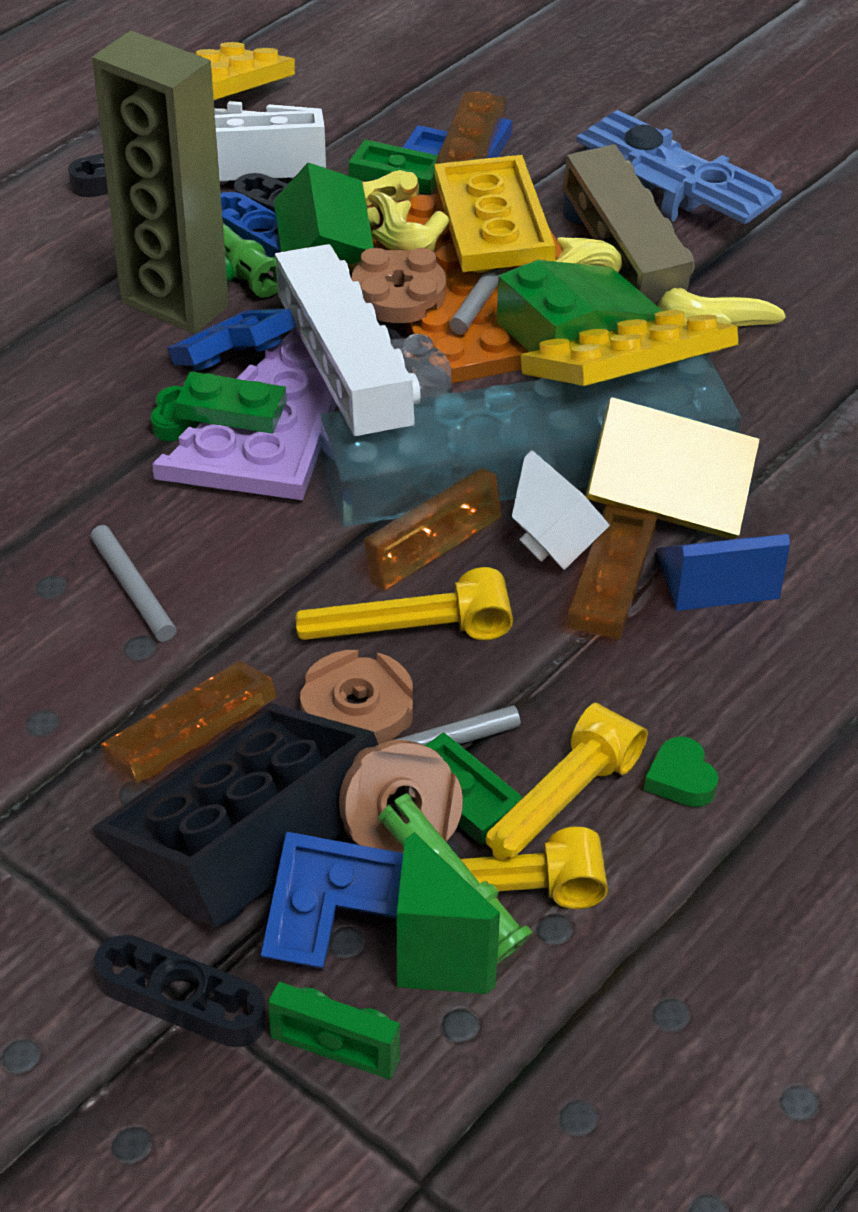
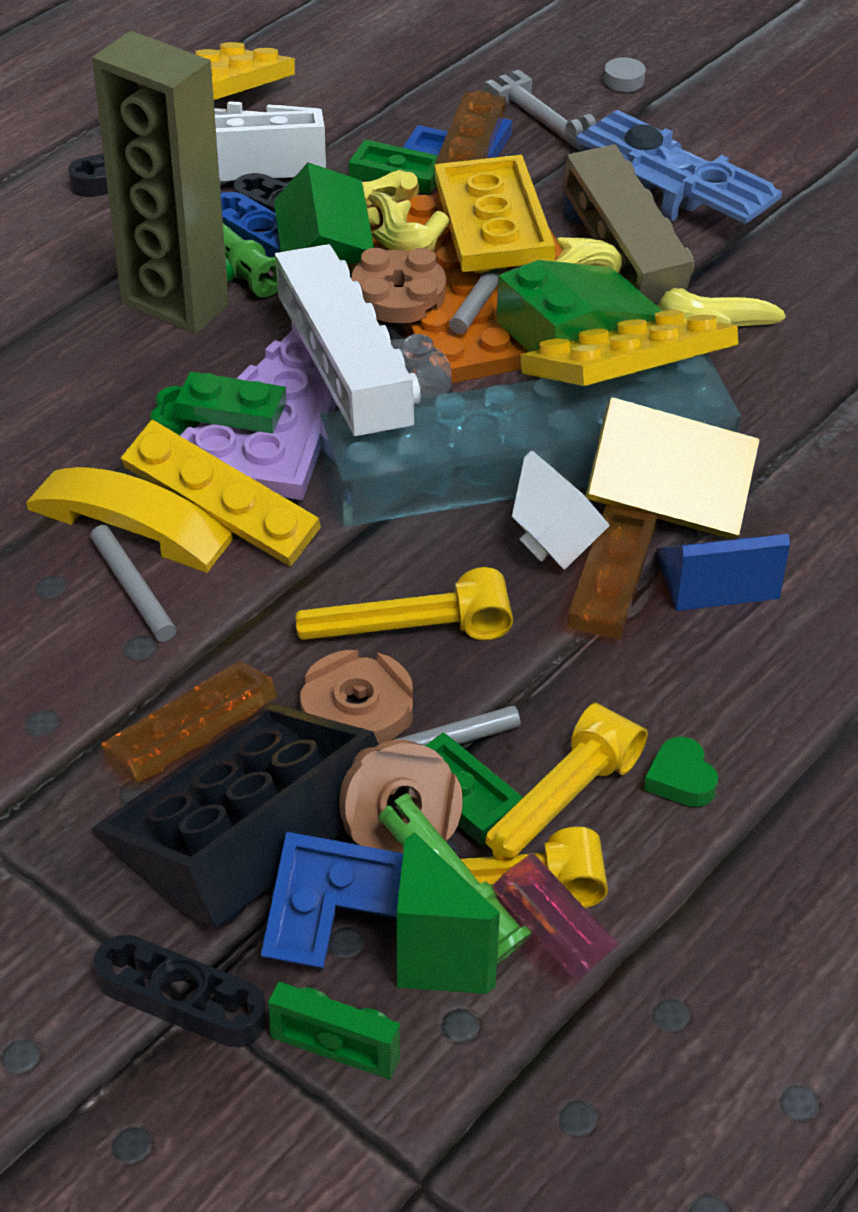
blue plate [167,309,296,370] -> none
clear orange plate [364,468,502,590] -> none
none -> yellow slope [26,467,233,573]
none -> yellow plate [121,420,321,567]
none -> light grey hinge [482,69,596,152]
none -> clear pink tile [491,852,618,981]
none -> light grey tile [604,57,646,93]

